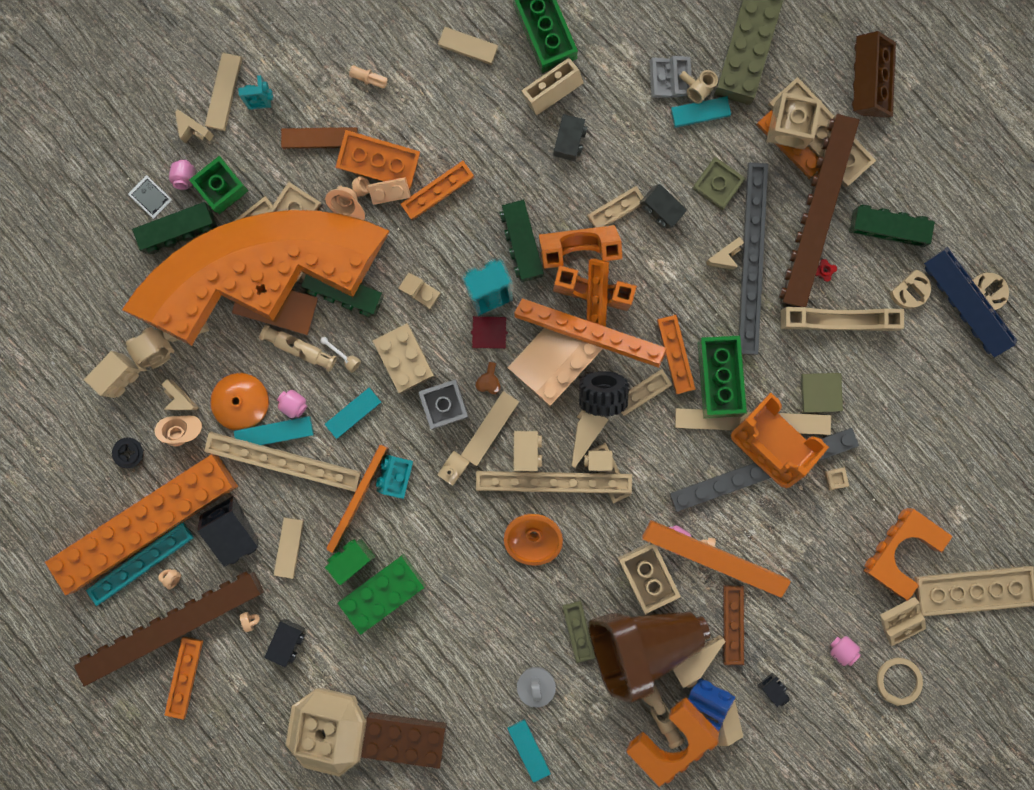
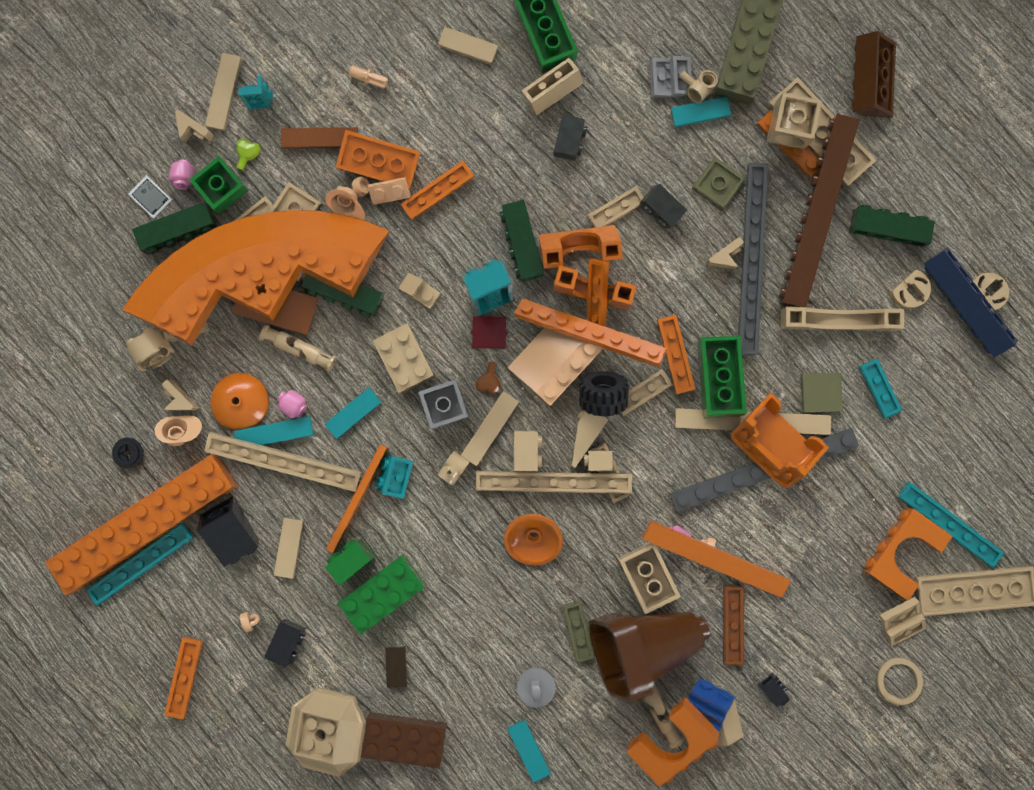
reddish brown brick [74,571,264,687] -> none
tan brick [84,351,140,398] -> none
light nougat tile [158,569,181,590] -> none
hinge [320,337,361,373] -> none
tan slope [673,635,725,688] -> none
red plate [816,259,837,282] -> none
tan tile [824,467,849,490] -> none
bright pink head [830,636,861,666] -> none
none -> lime rock [236,138,261,171]
none -> dark brown tile [385,646,407,688]
none -> teal tile [858,358,903,419]
none -> teal tile [897,482,1004,568]

